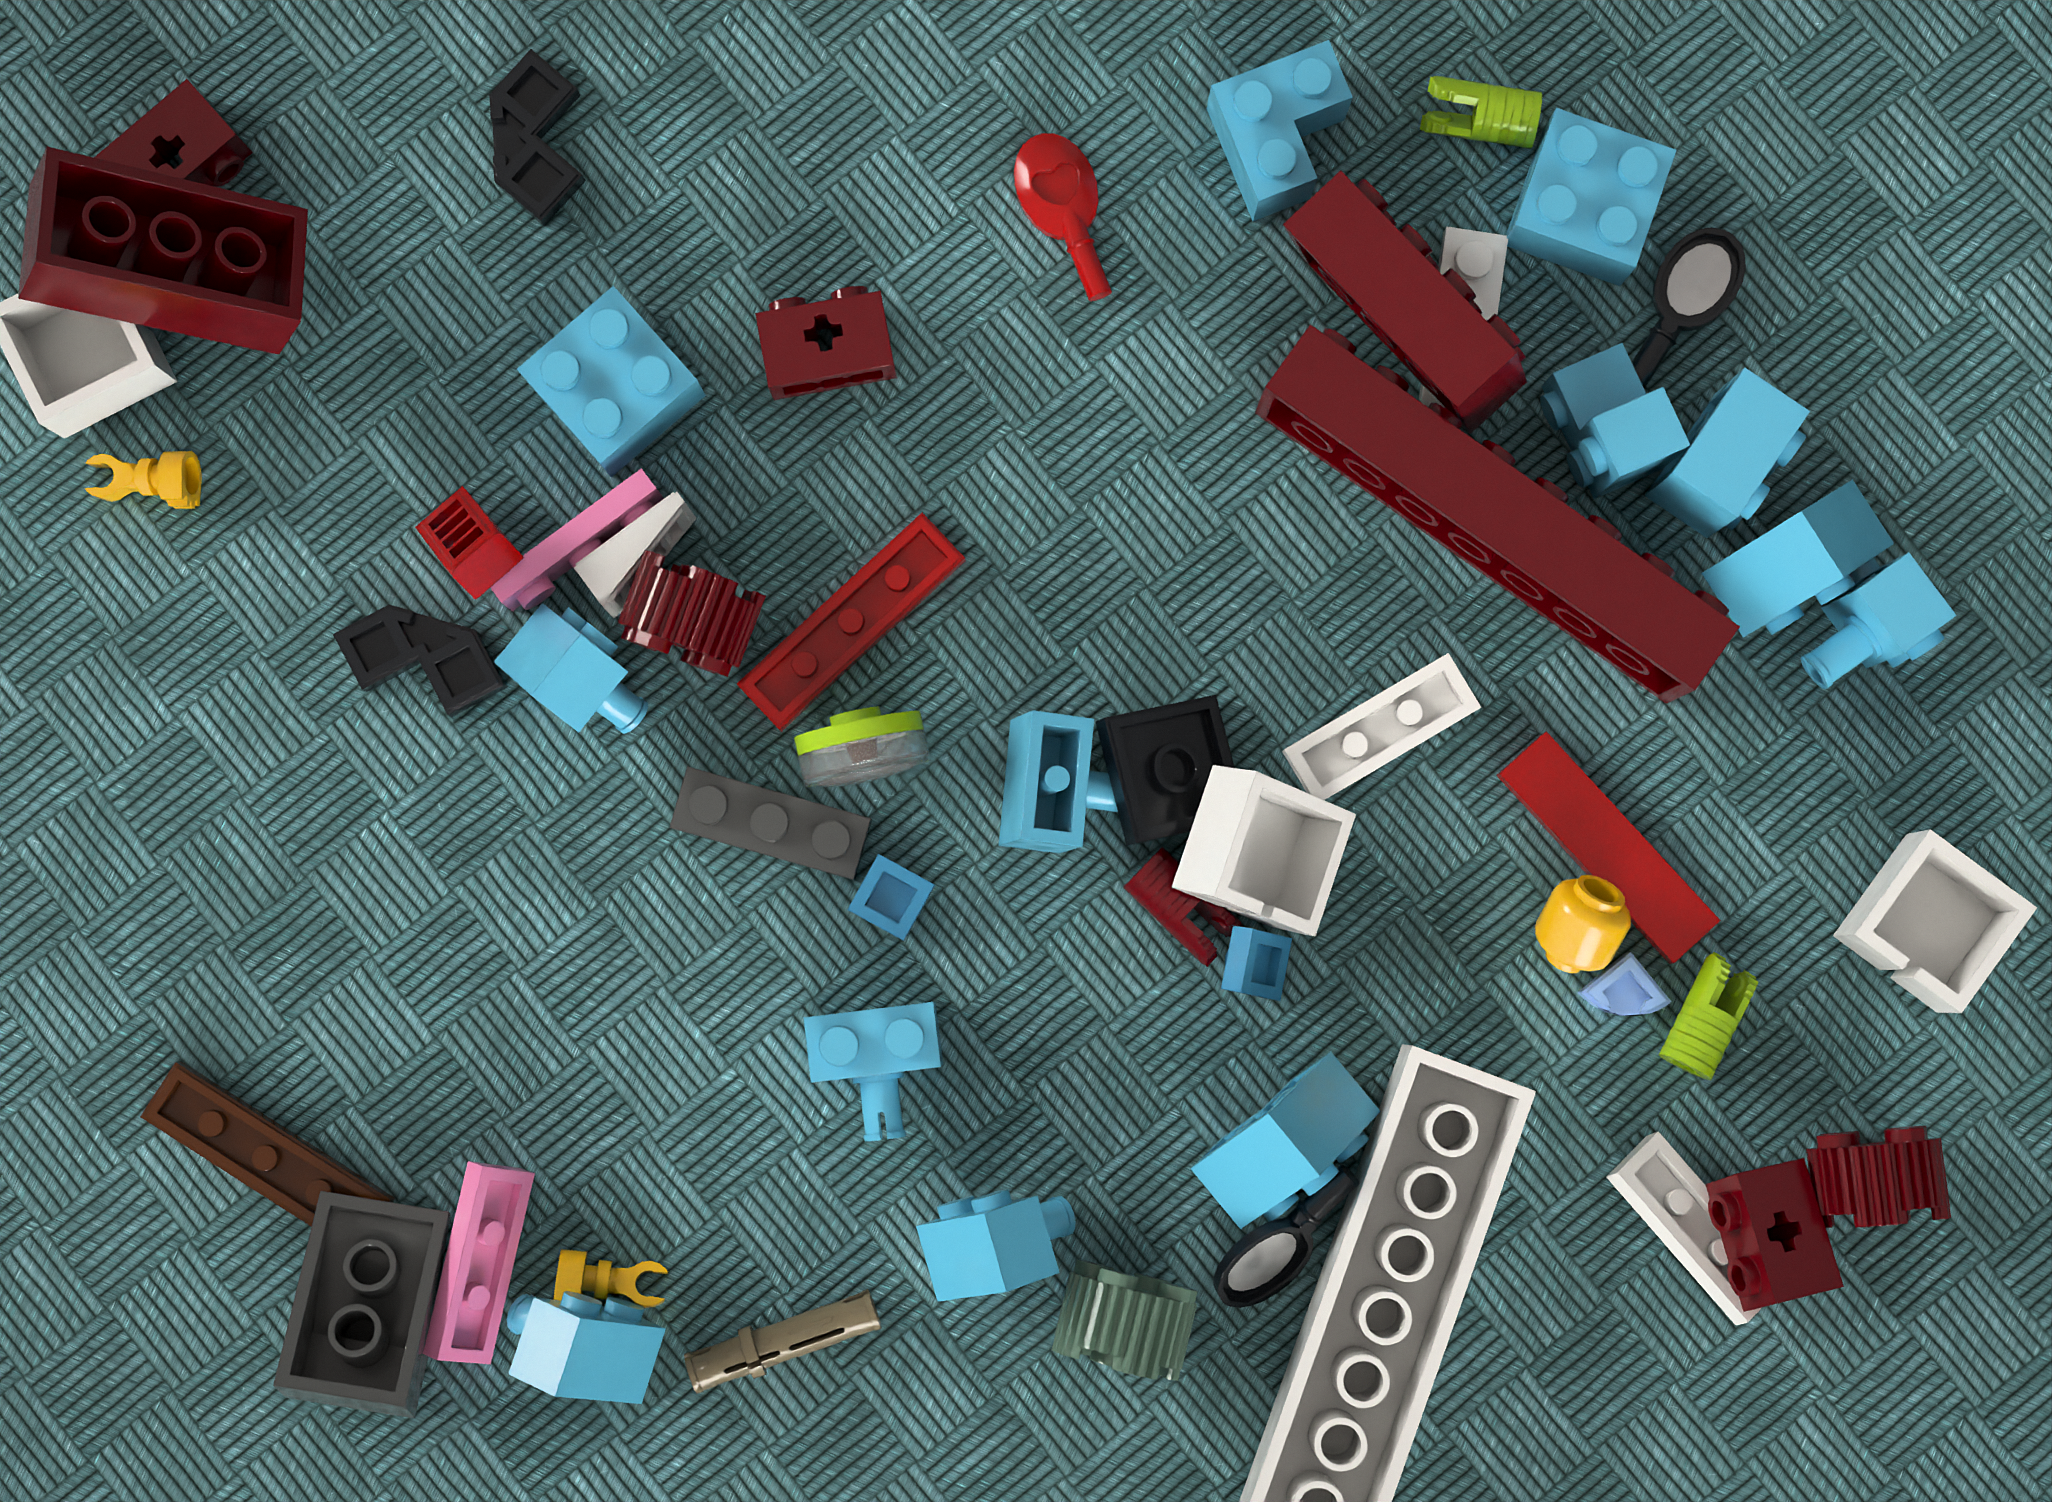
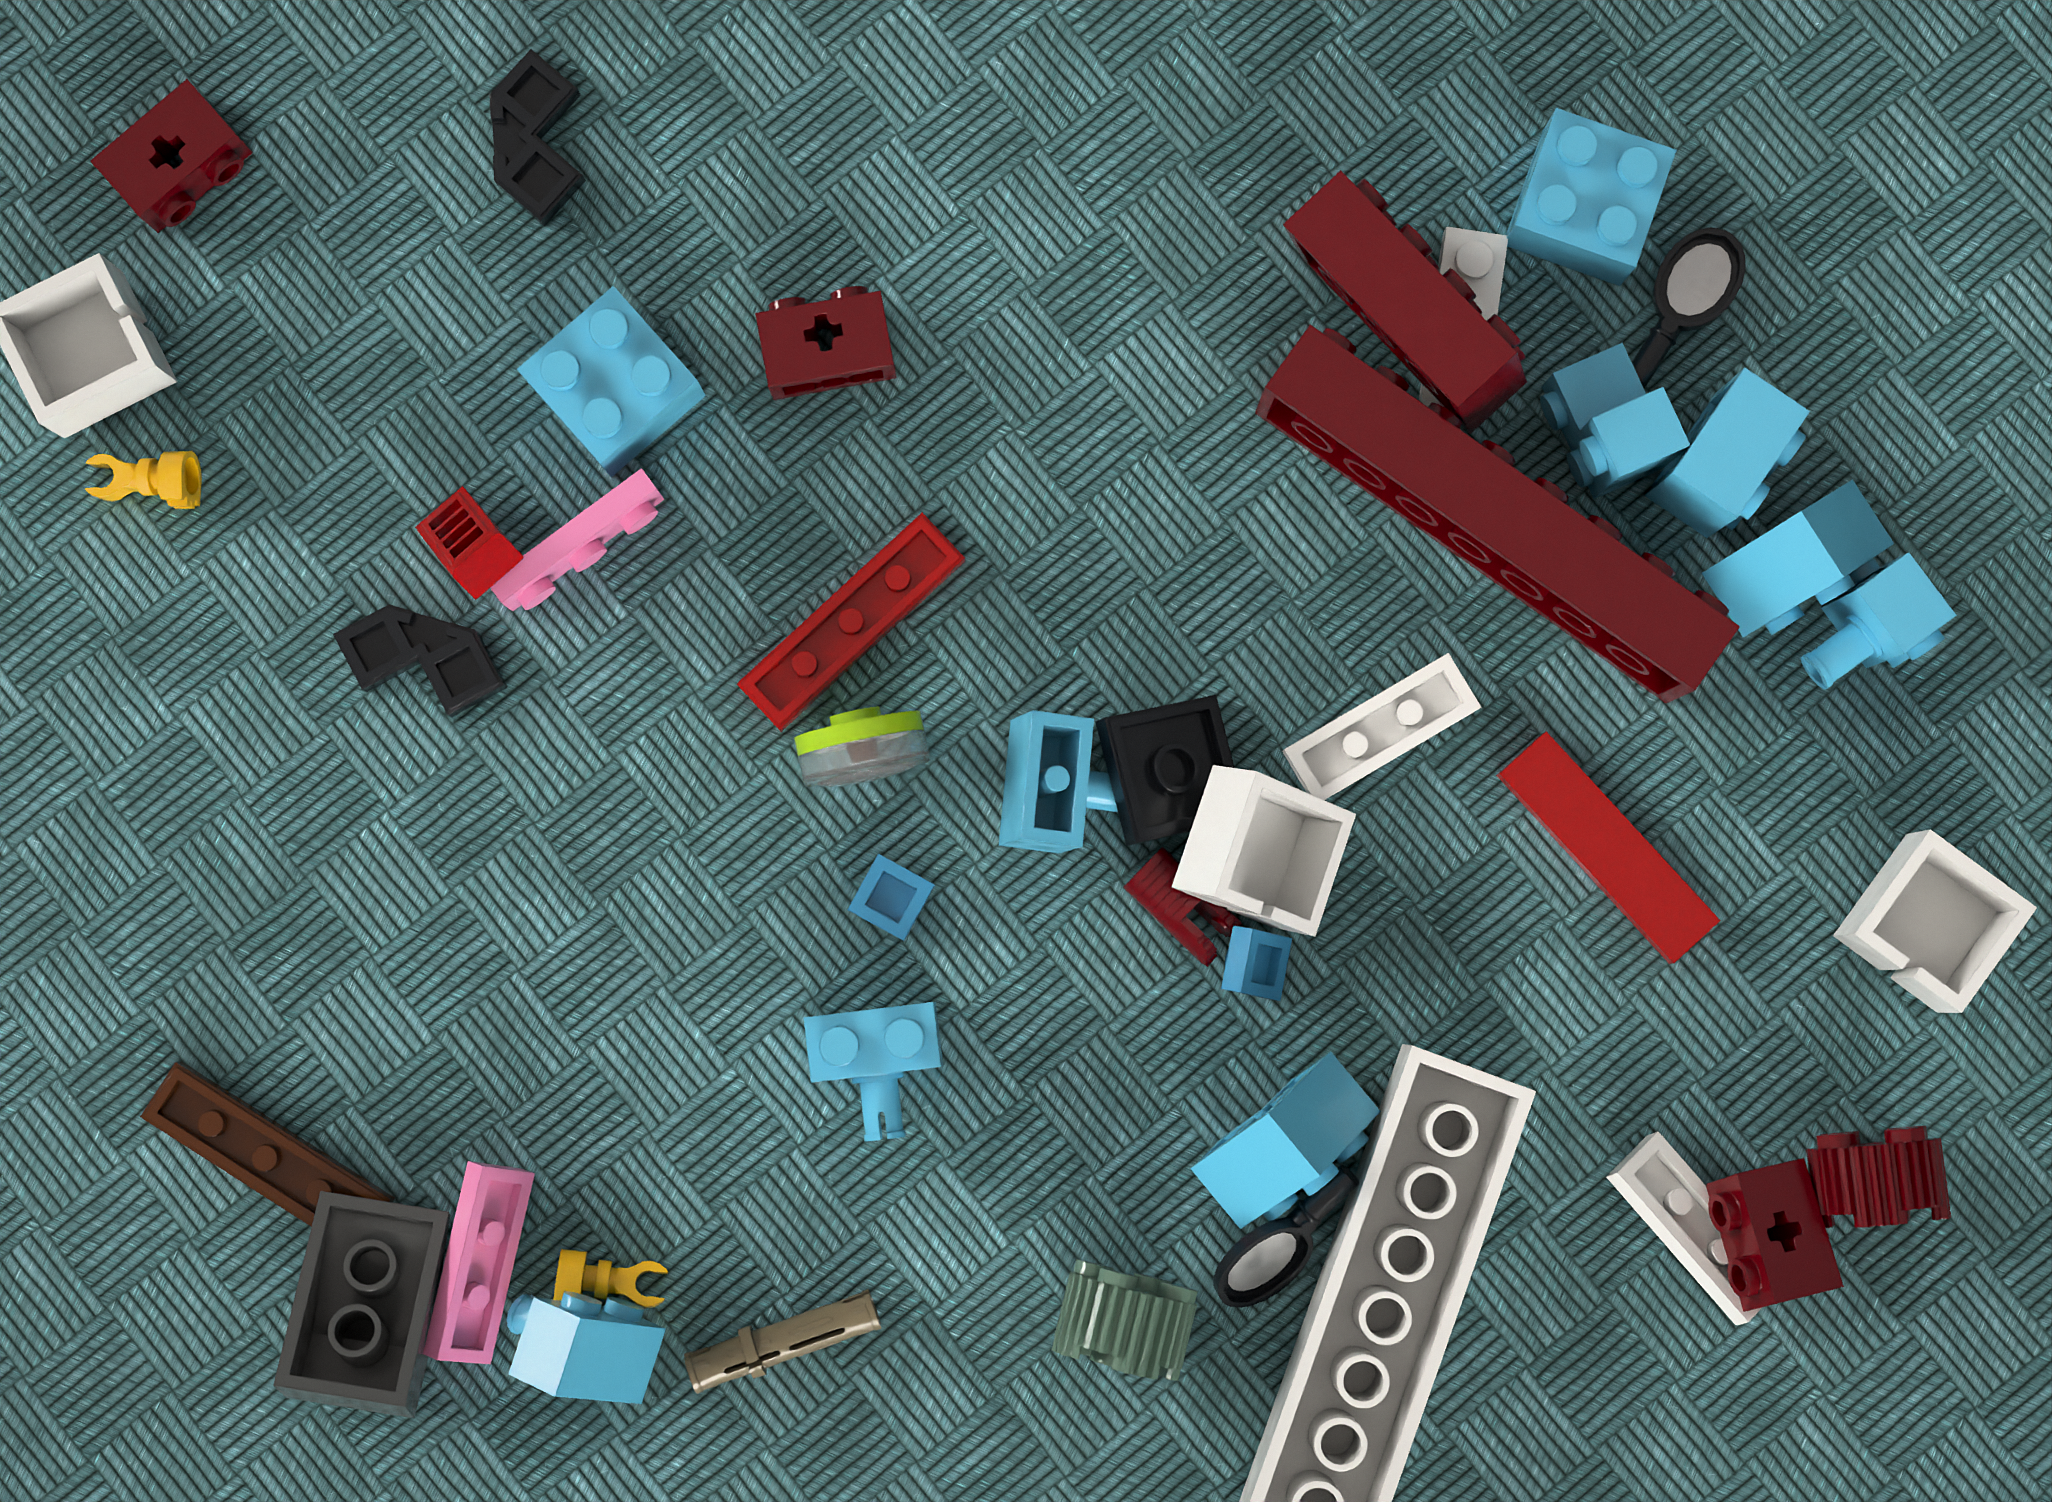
dark red brick [18,146,308,355] -> none
medium azure brick [494,603,648,734] -> none
white slope [574,492,696,618] -> none
dark red brick [618,550,766,677] -> none
dark grey plate [669,766,872,881] -> none
medium azure brick [916,1189,1076,1302] -> none
red piece [1014,133,1112,301] -> none
medium azure brick [1206,40,1353,221] -> none
lime hinge [1420,76,1542,149] -> none
yellow head [1535,875,1631,973] -> none
light blue tile [1578,952,1671,1016] -> none
lime hinge [1659,952,1759,1081] -> none

